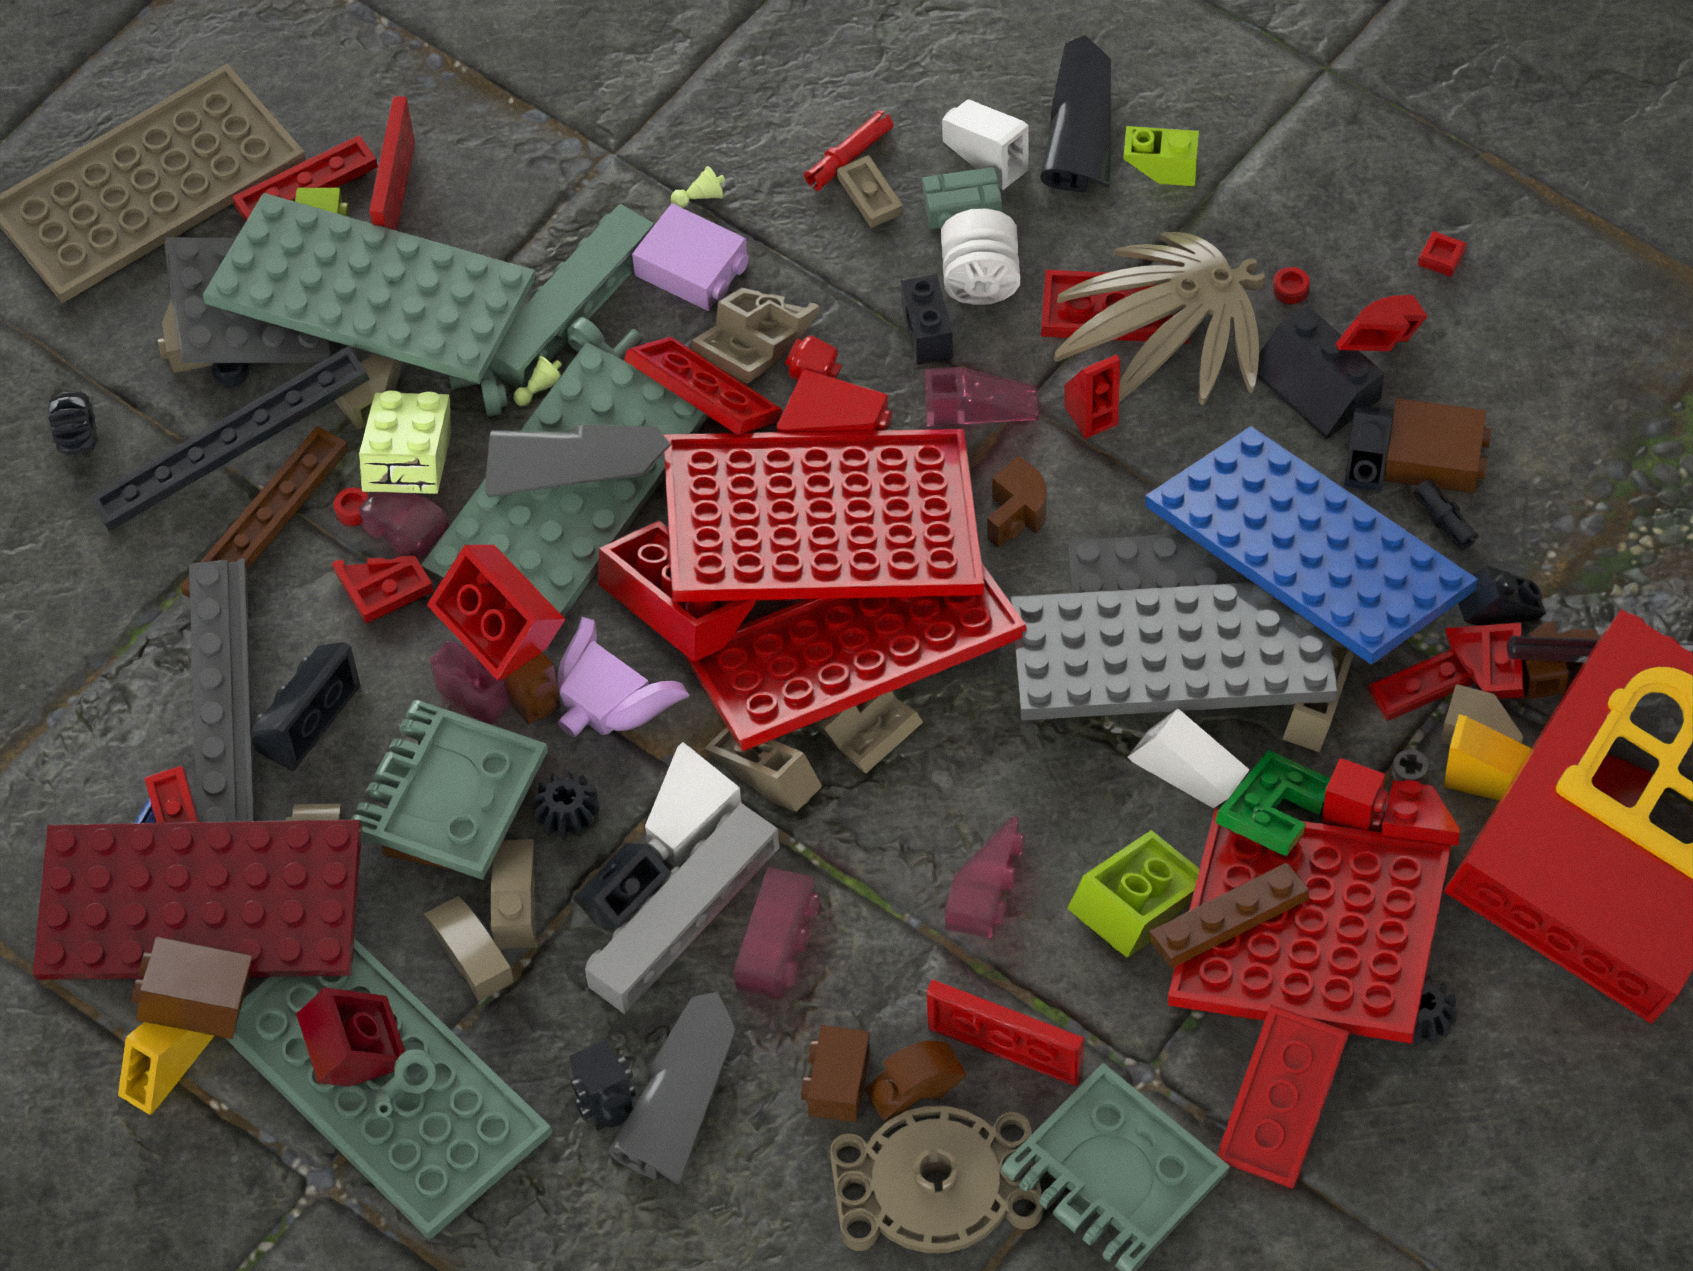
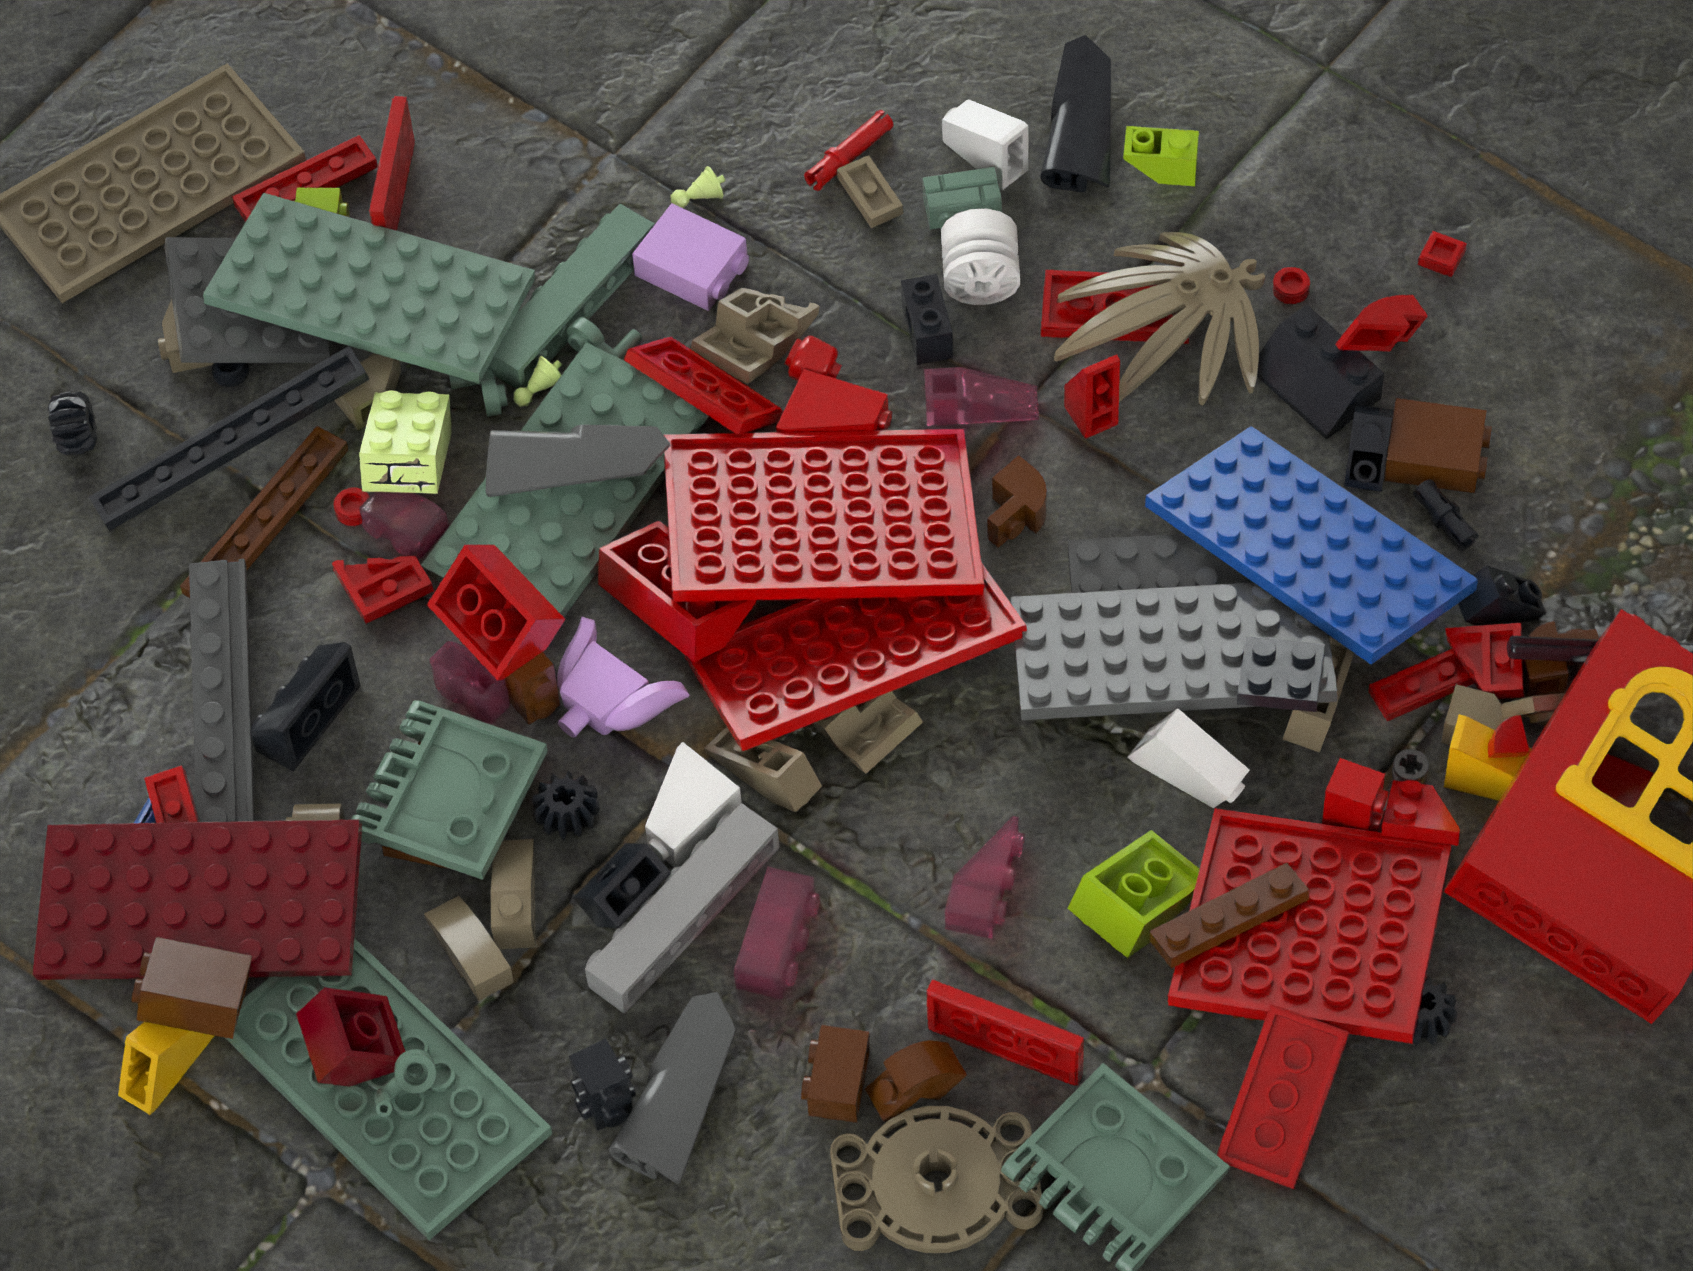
green plate [1215,750,1330,856] -> none
none -> plate [1237,637,1325,712]
none -> red tile [1487,715,1529,758]
none -> plate [1500,693,1565,724]

